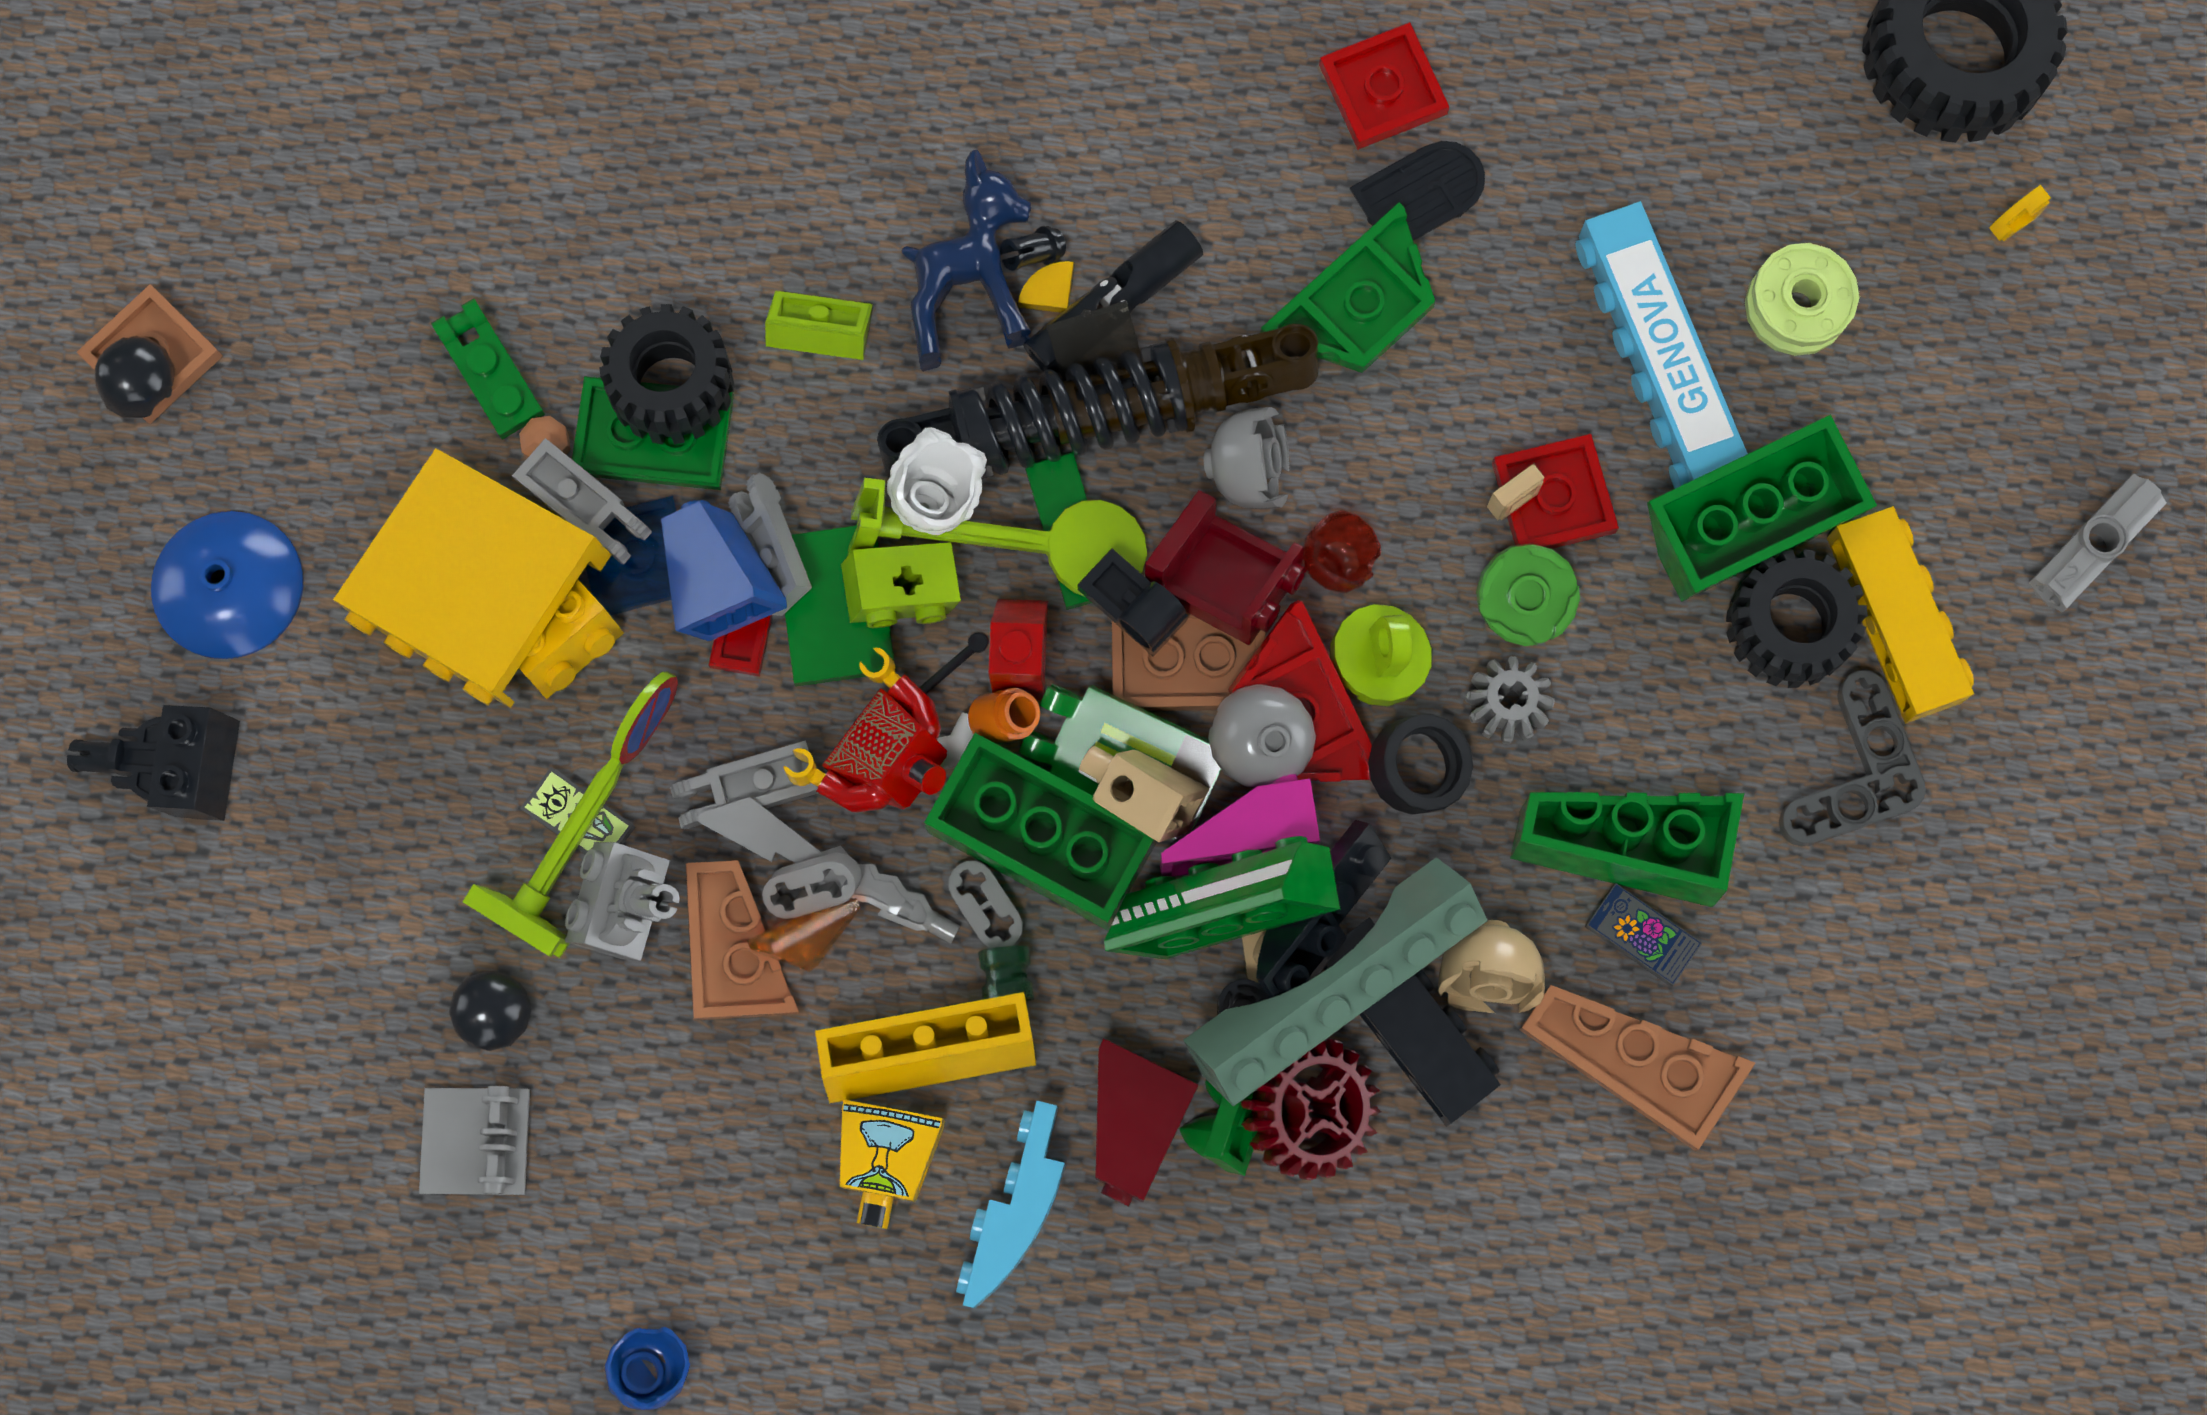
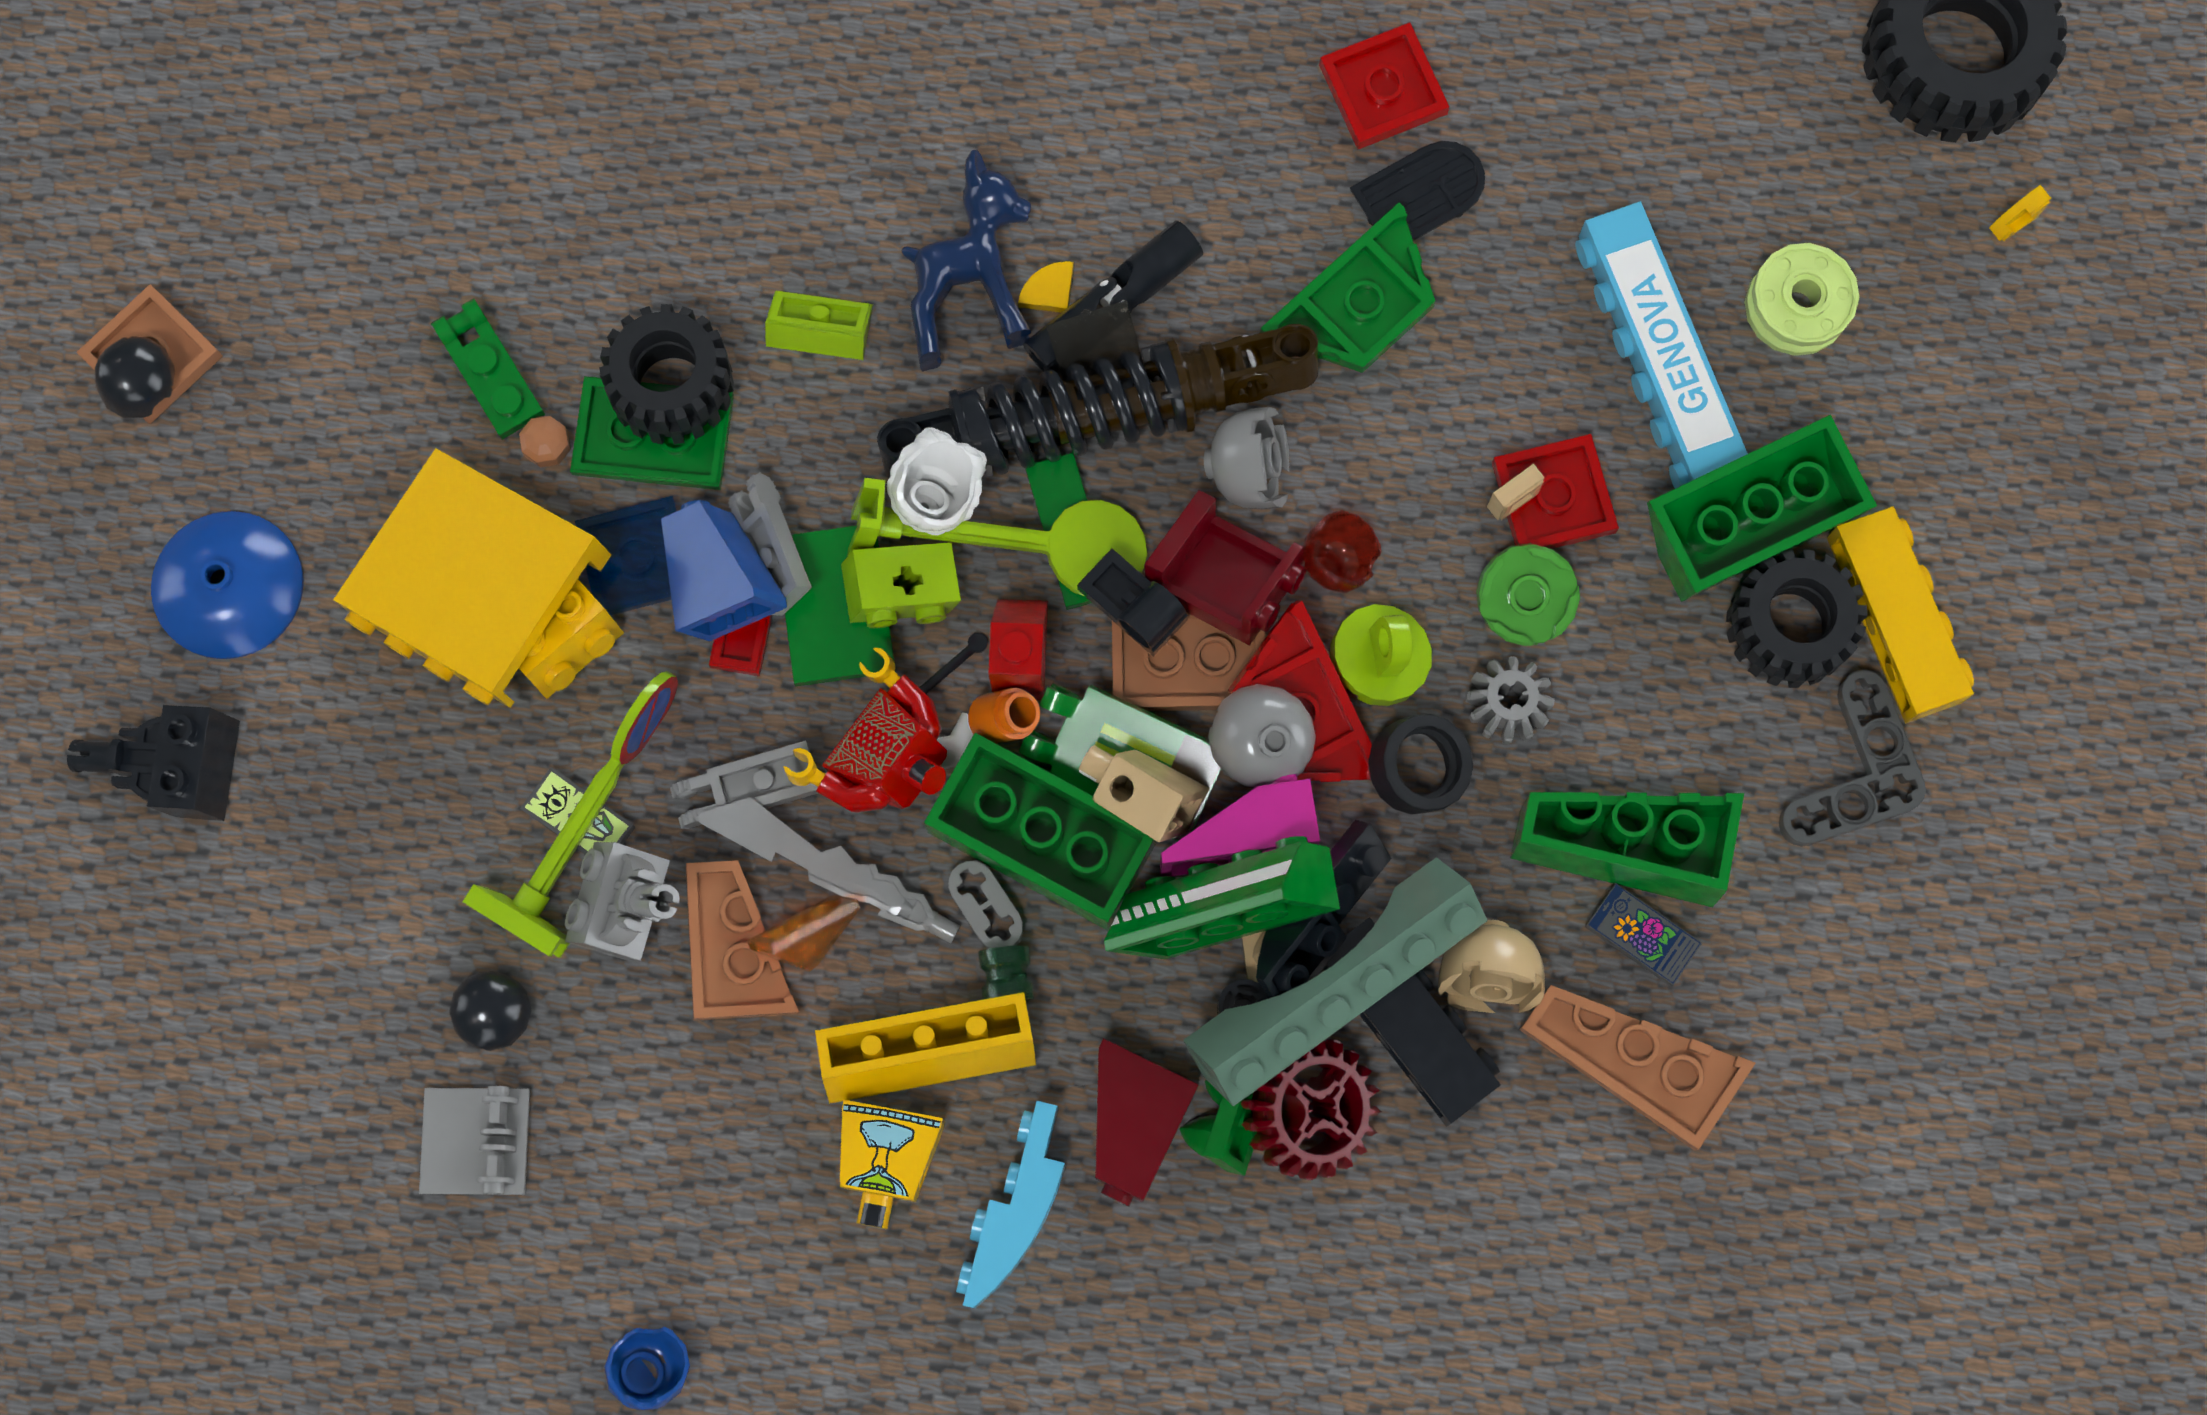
light grey hinge [512,438,652,564] -> none
light grey beam [762,853,862,919] -> none
black pin [1000,226,1066,271] -> none
light grey piece [2029,474,2167,612] -> none

